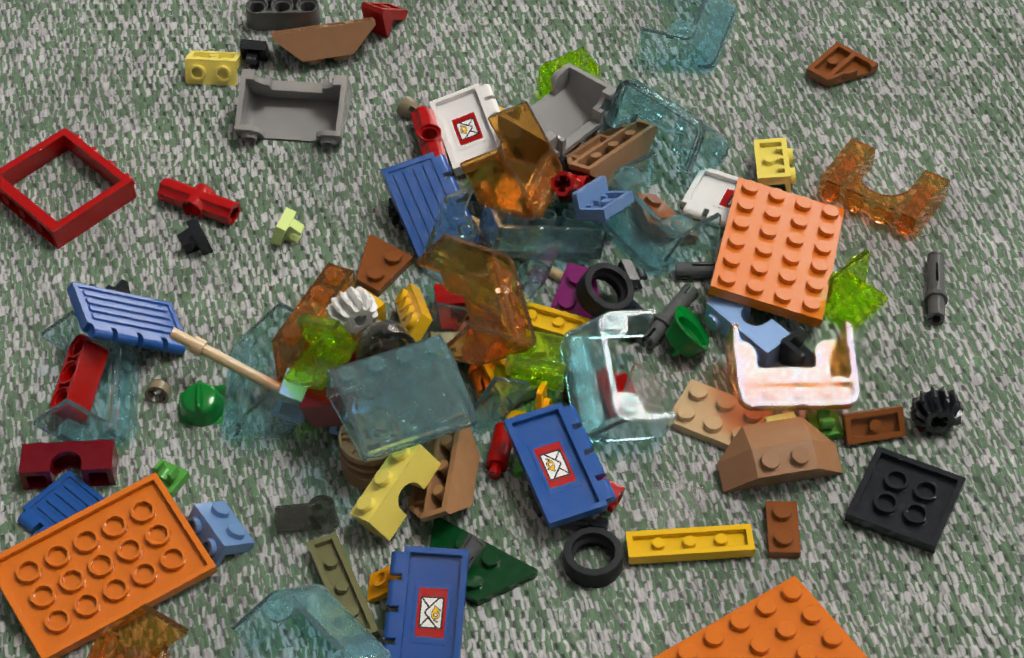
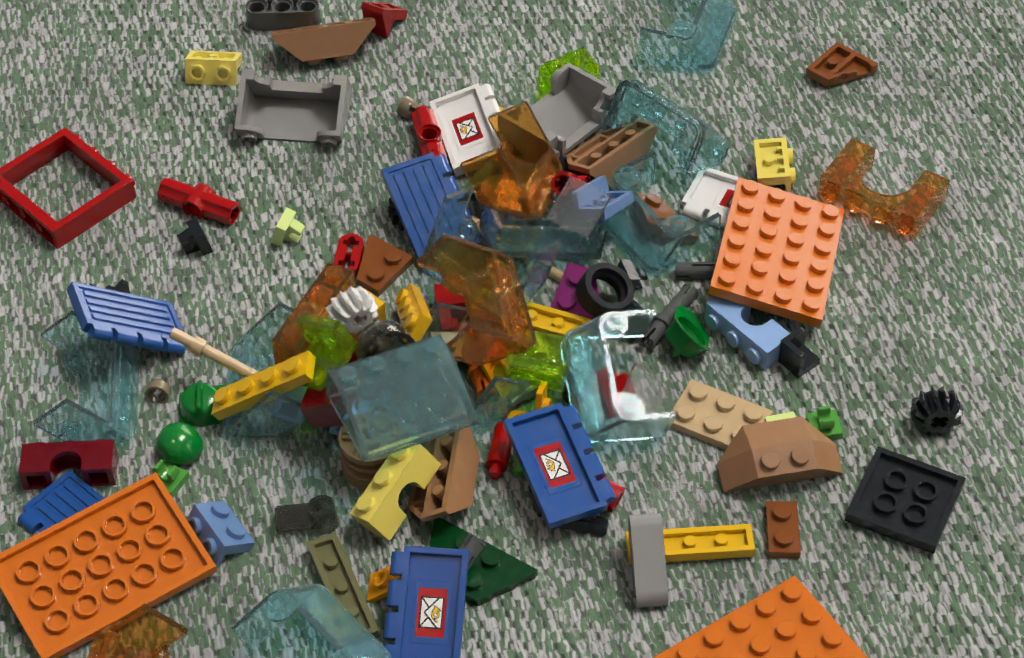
red beam [50,334,109,423] -> none
black tile [239,39,270,70] -> none
black tyre [563,527,623,589] -> none
clear orange windscreen [725,322,860,411] -> none
clear neon green bracket [824,249,888,334] -> none
dark orange plate [841,405,906,445] -> none
dark grey pin [925,251,948,325] -> none
none -> green hair [154,422,203,465]
none -> yellow plate [211,350,316,420]
none -> red beam [334,233,364,280]
none -> clear piece [546,176,612,239]
none -> light grey beam [628,513,669,608]

